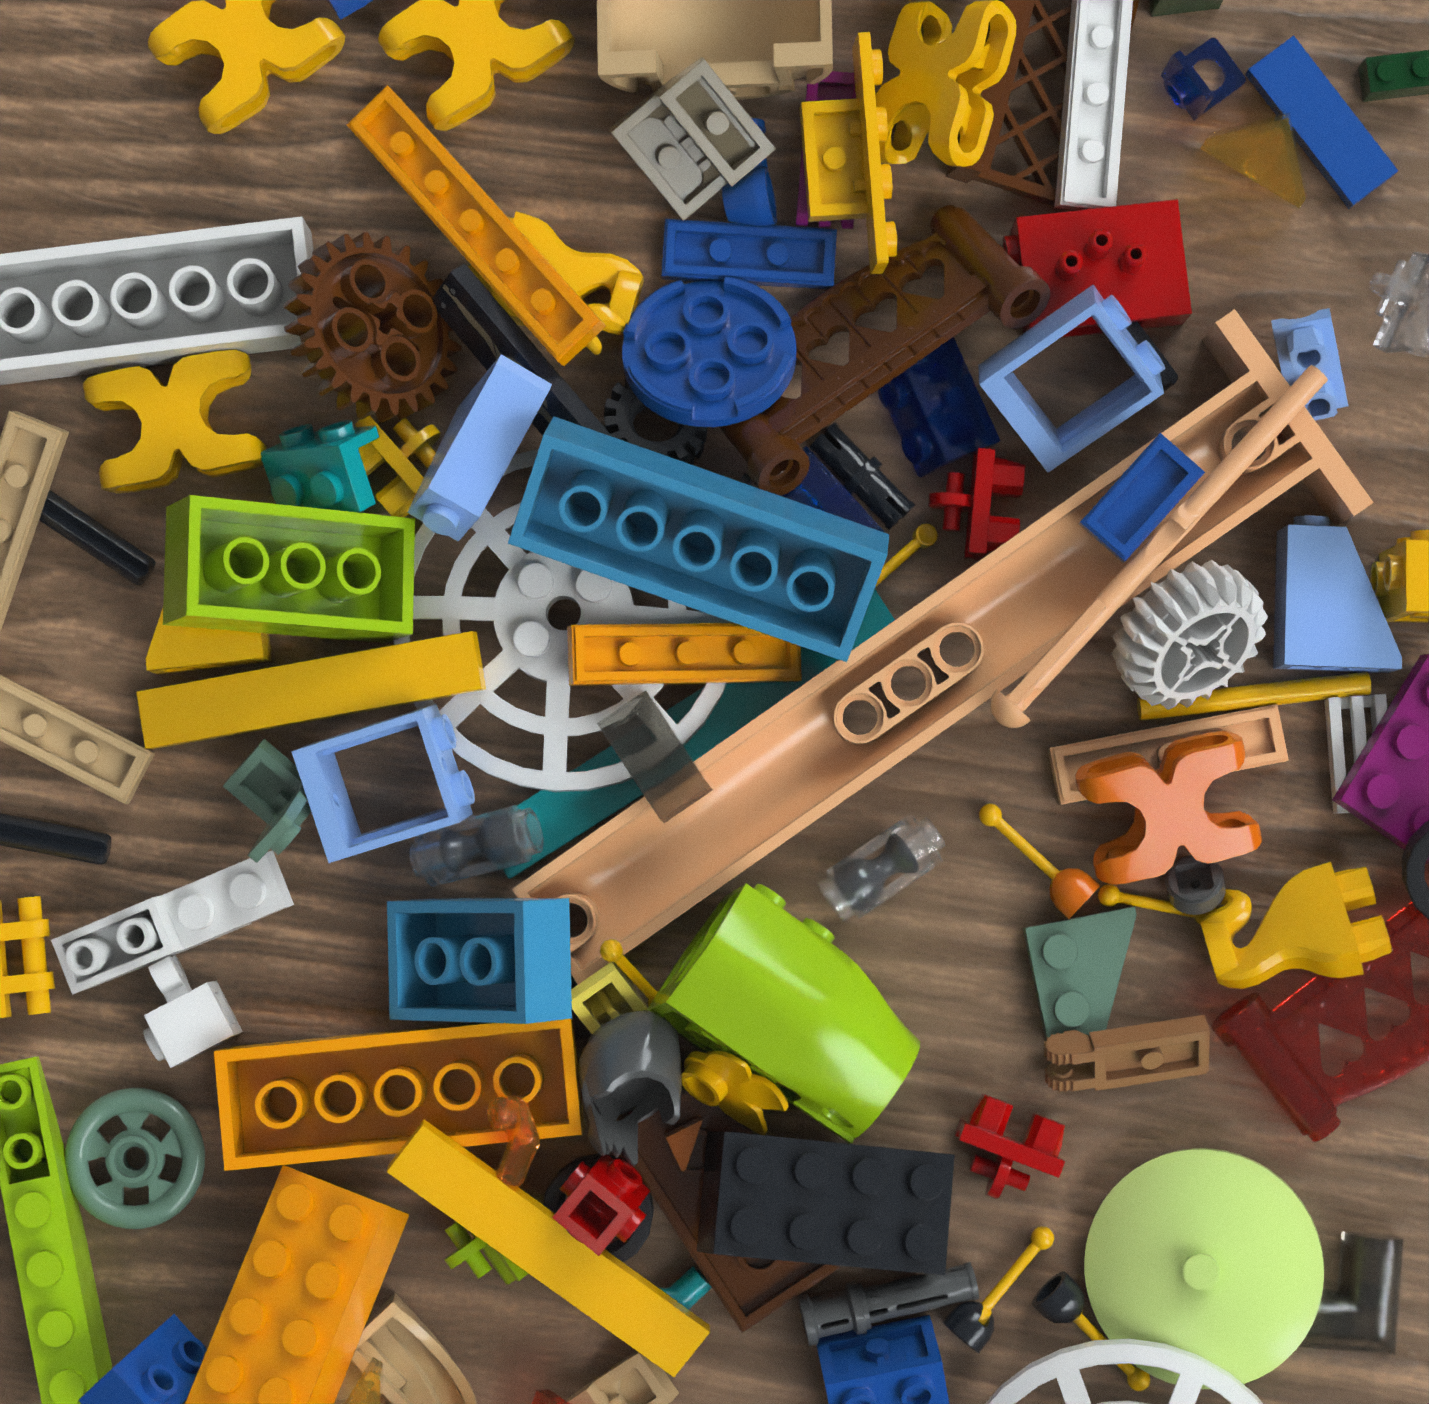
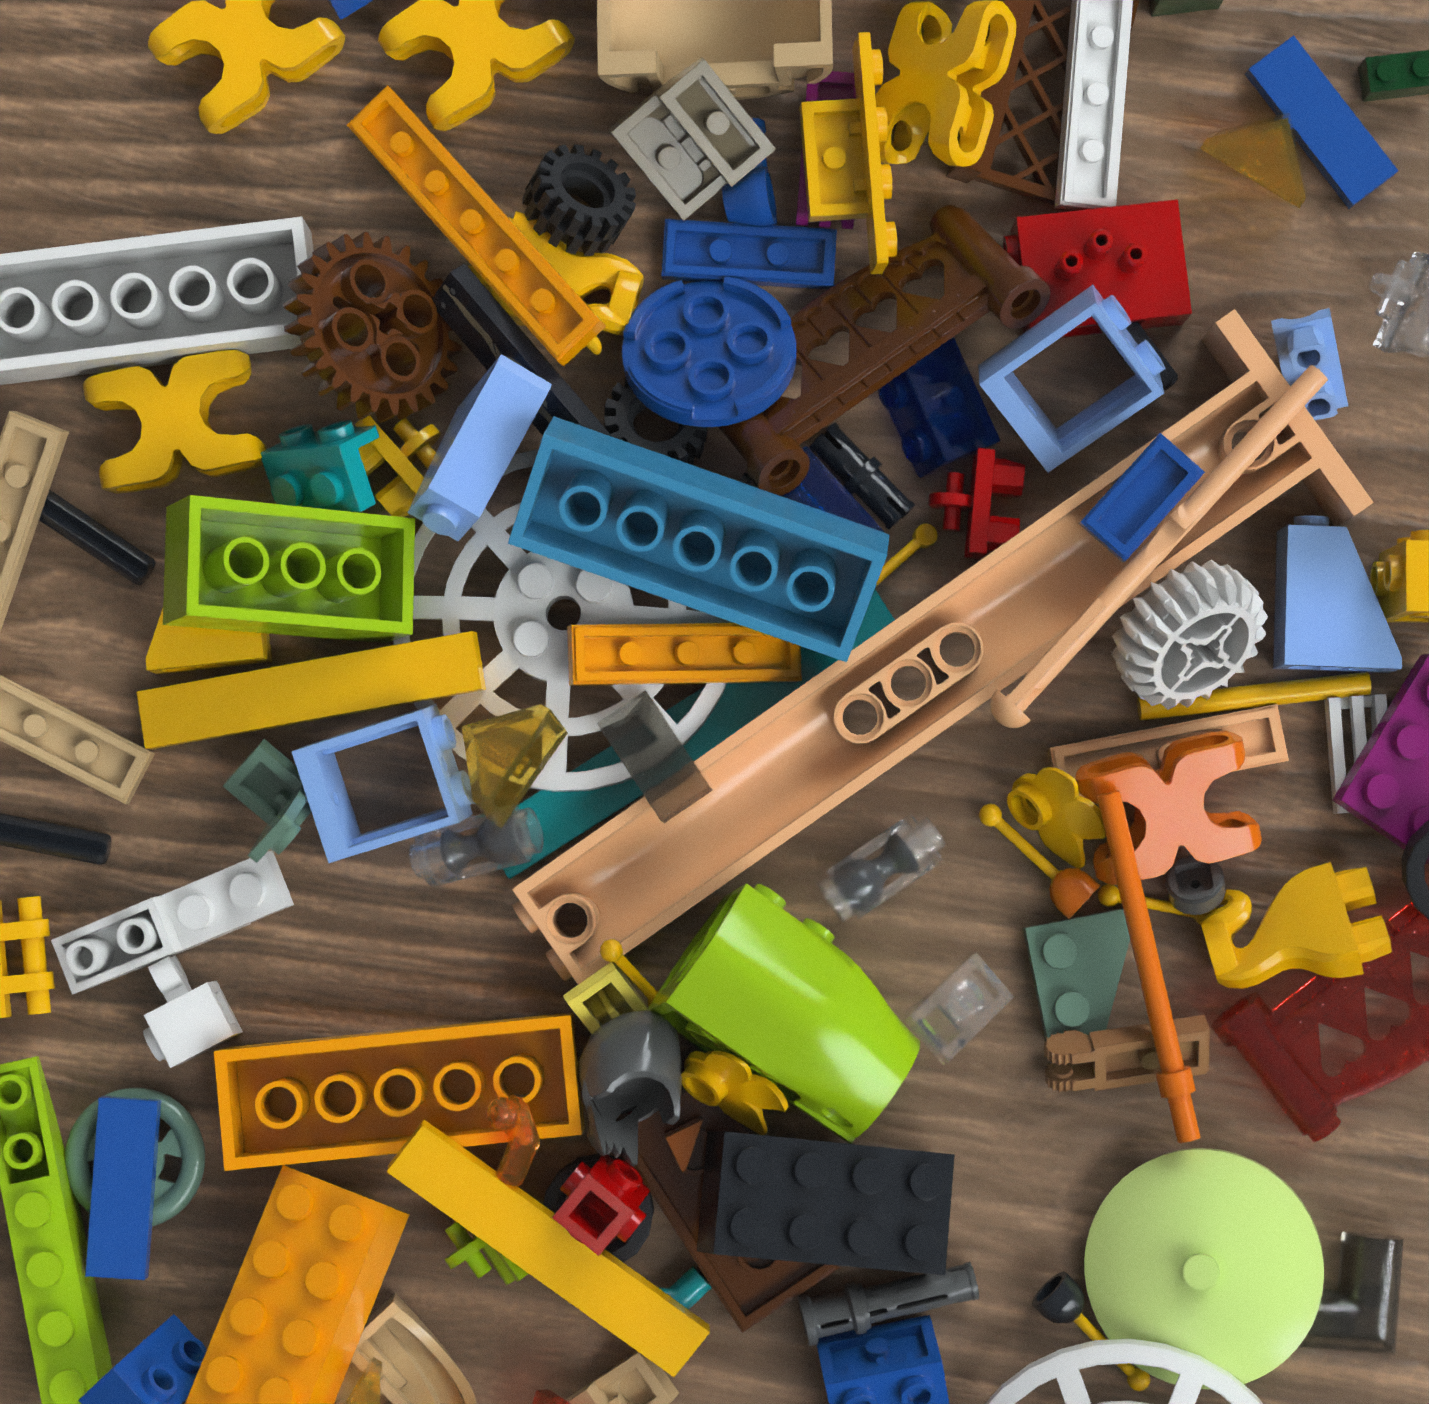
dark azure brick [387,898,572,1024] -> none
hinge [942,1226,1054,1354] -> none
red hips [954,1093,1065,1199] -> none
clear blue bracket [1161,38,1246,121] -> none
none -> blue tile [85,1096,161,1280]
none -> clear yellow slope [462,704,568,828]
none -> black tyre [522,144,636,256]
none -> clear slope [904,952,1014,1065]
none -> yellow plate [1007,767,1106,869]
none -> orange bar [1097,790,1201,1143]

